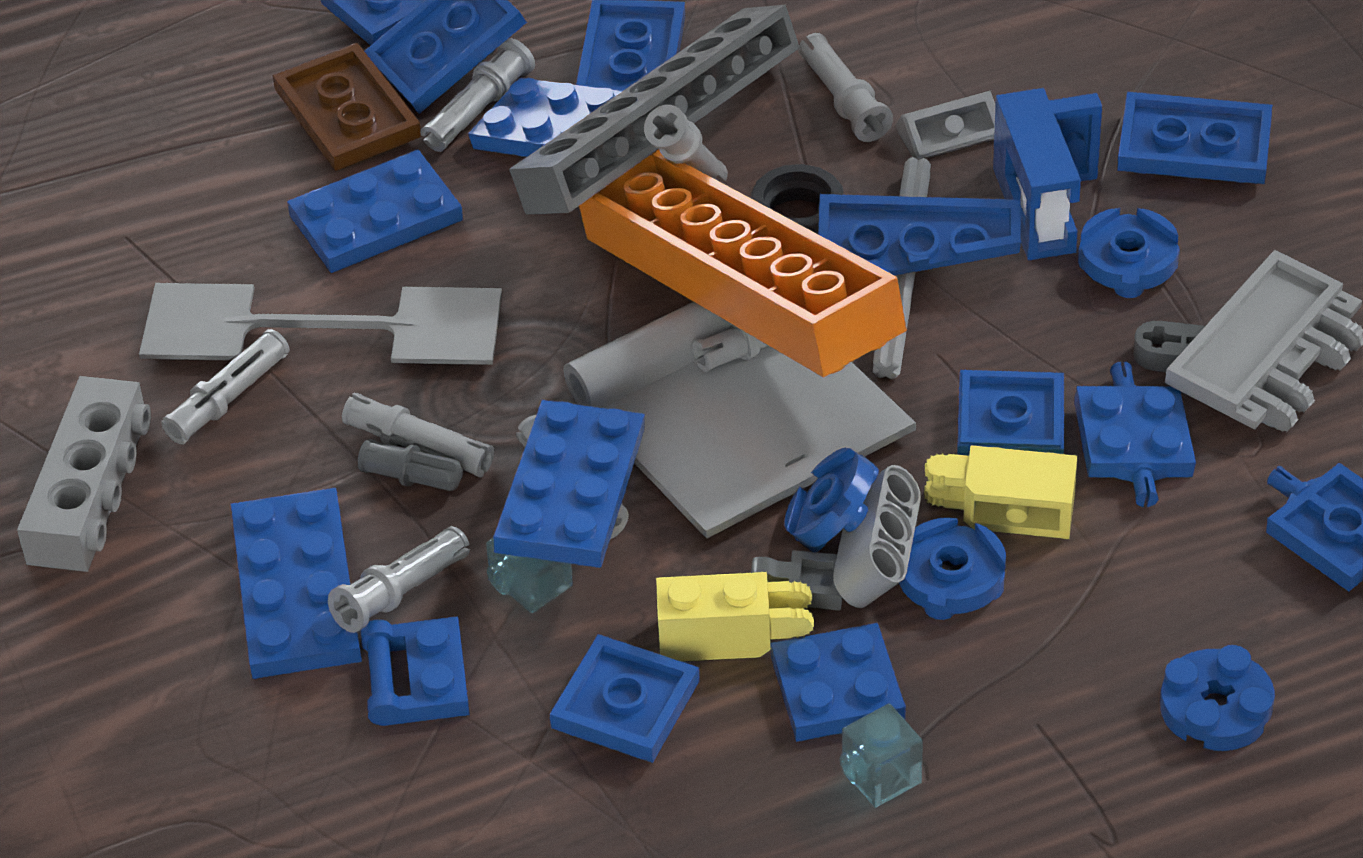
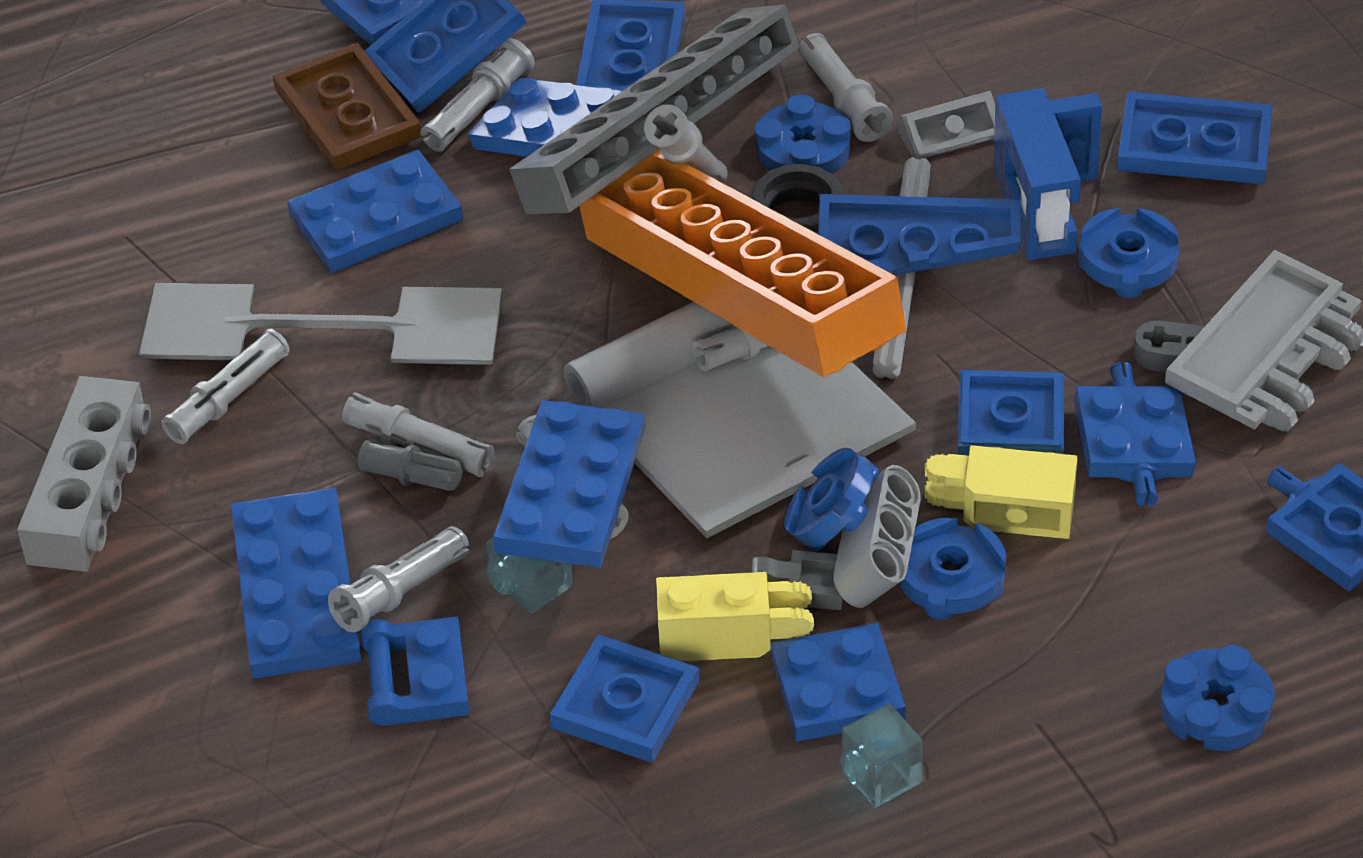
none -> blue plate [754,94,851,174]

